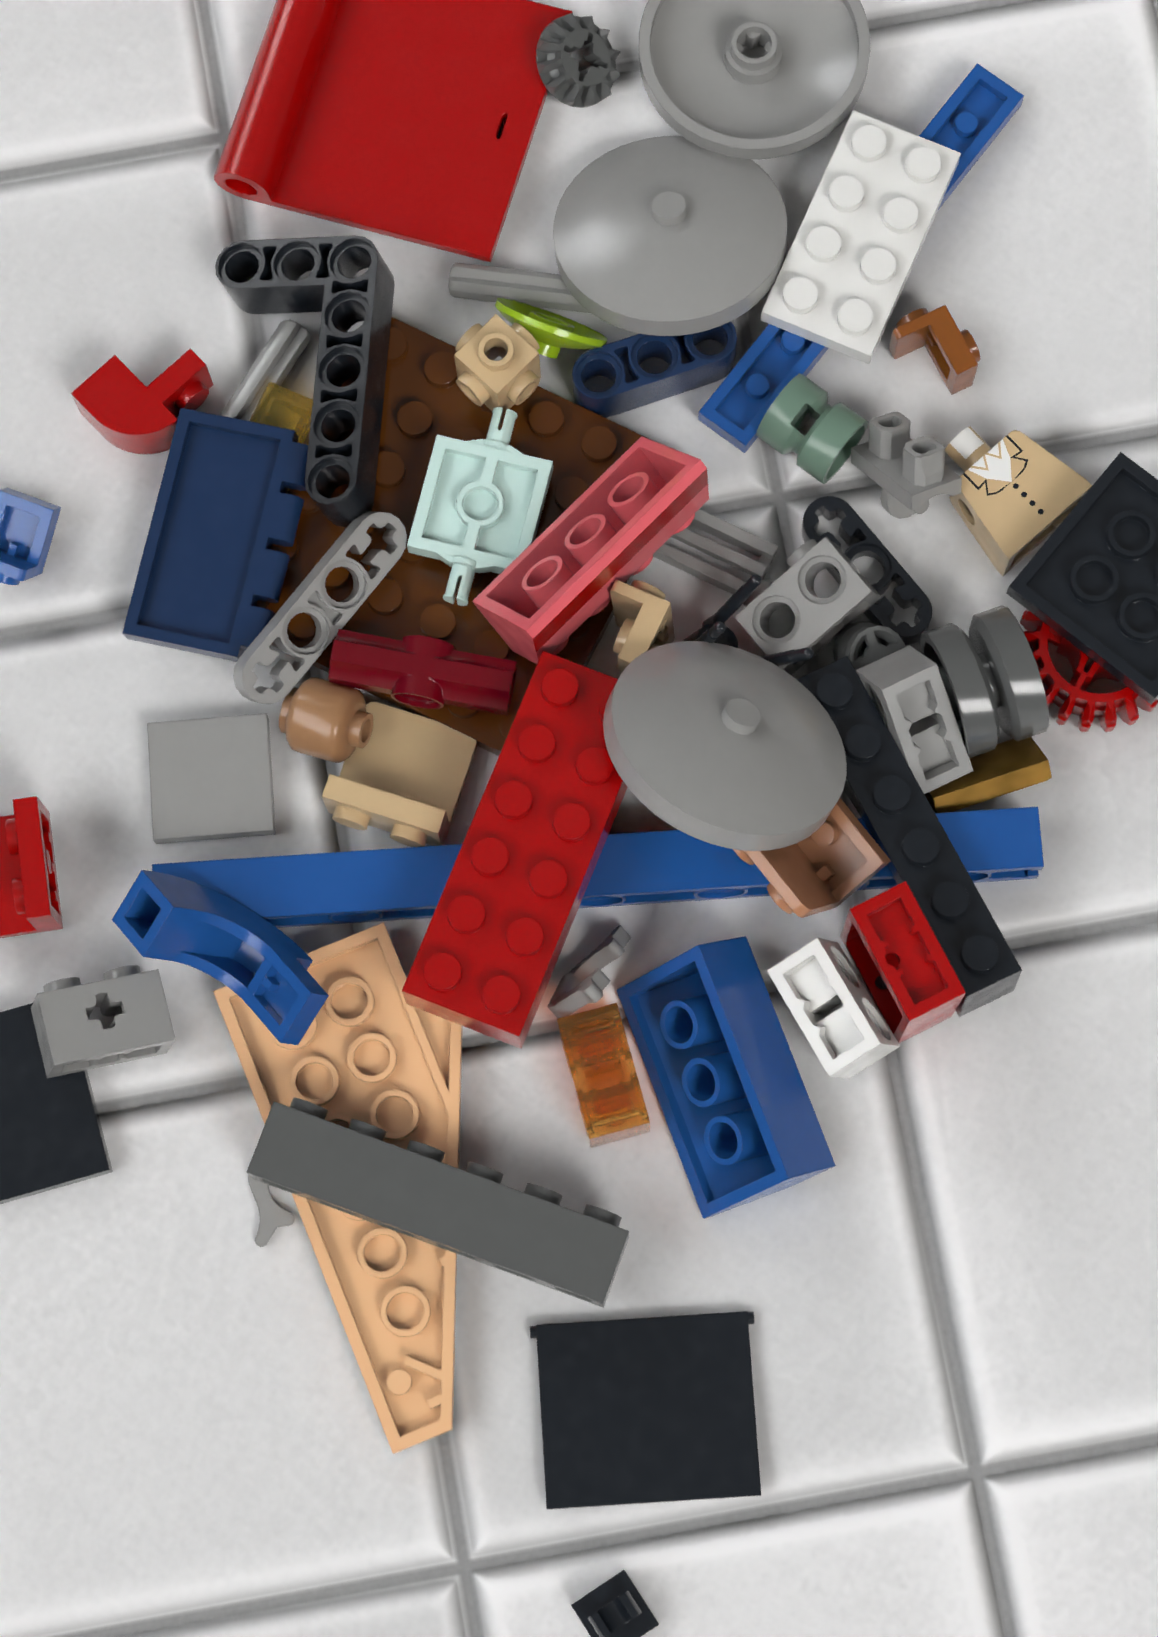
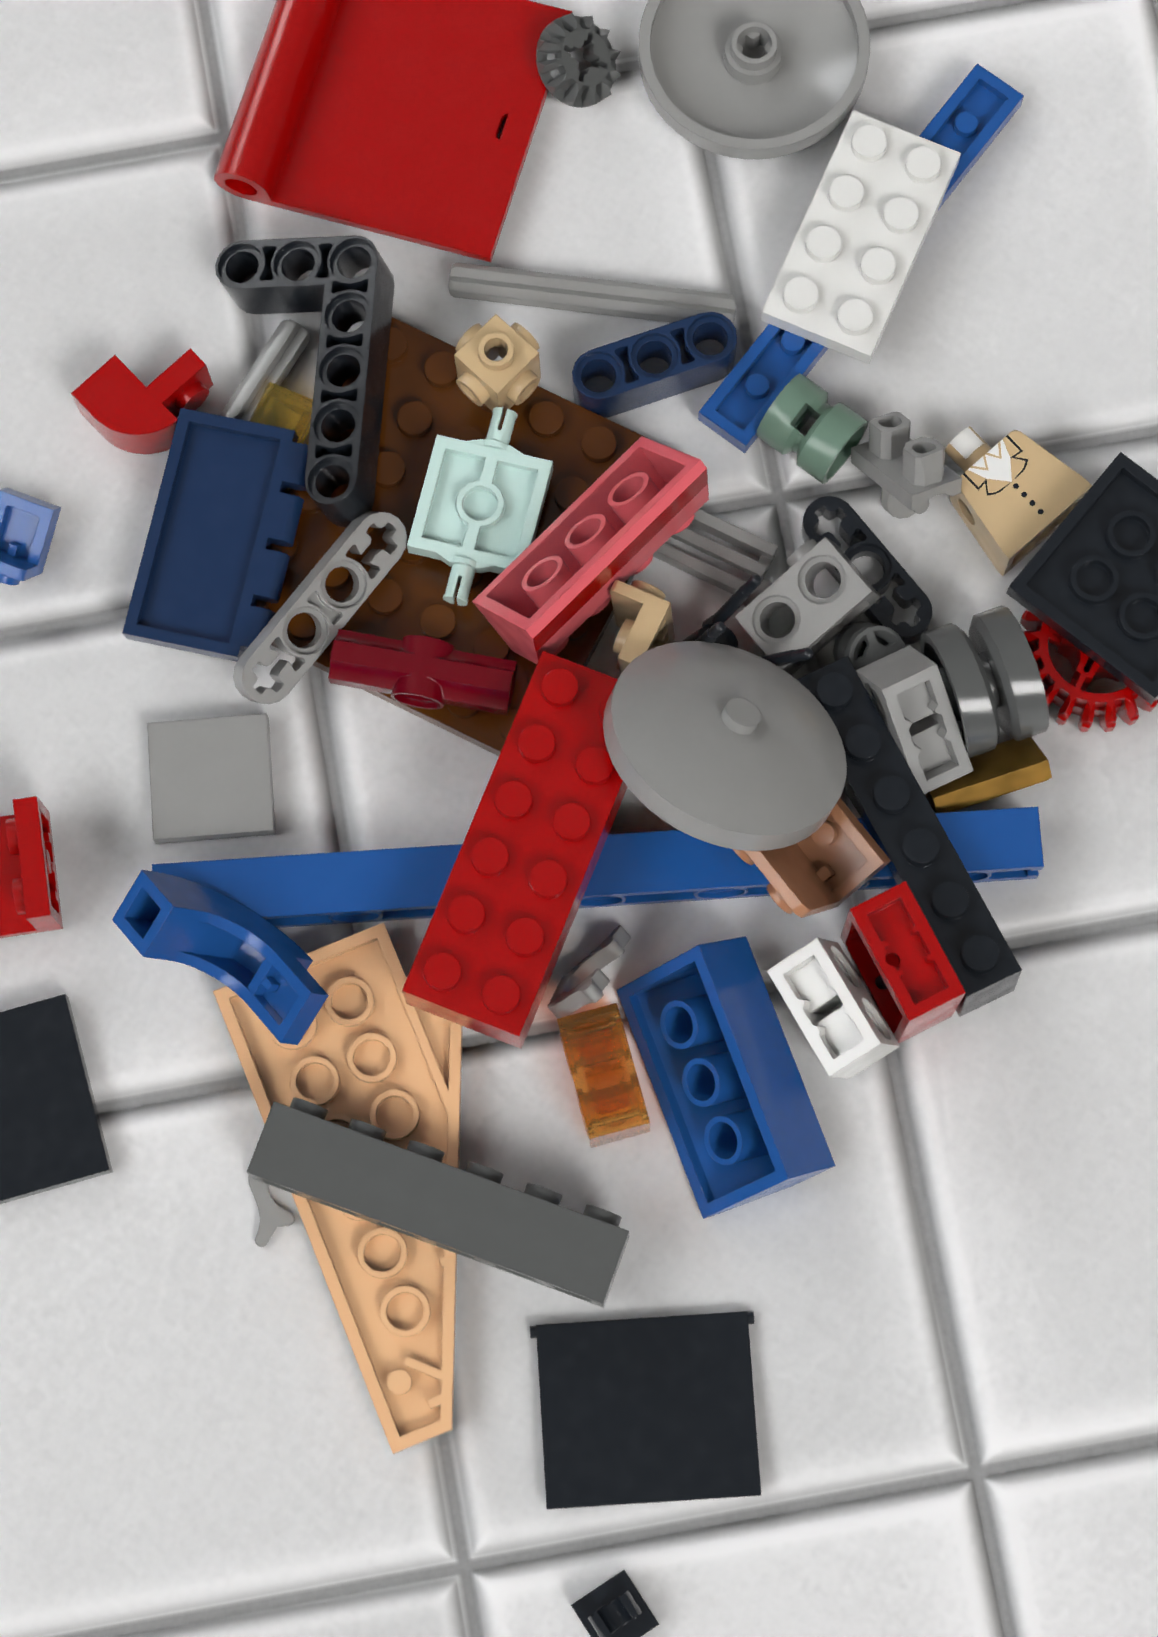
light grey brick [31,965,176,1078] -> none
medium nougat head [279,677,373,763] -> none
tan bracket [322,702,477,847] -> none
lime dish [495,298,608,359] -> none
light grey dish [553,136,788,336] -> none
dark orange bracket [889,305,980,395] -> none

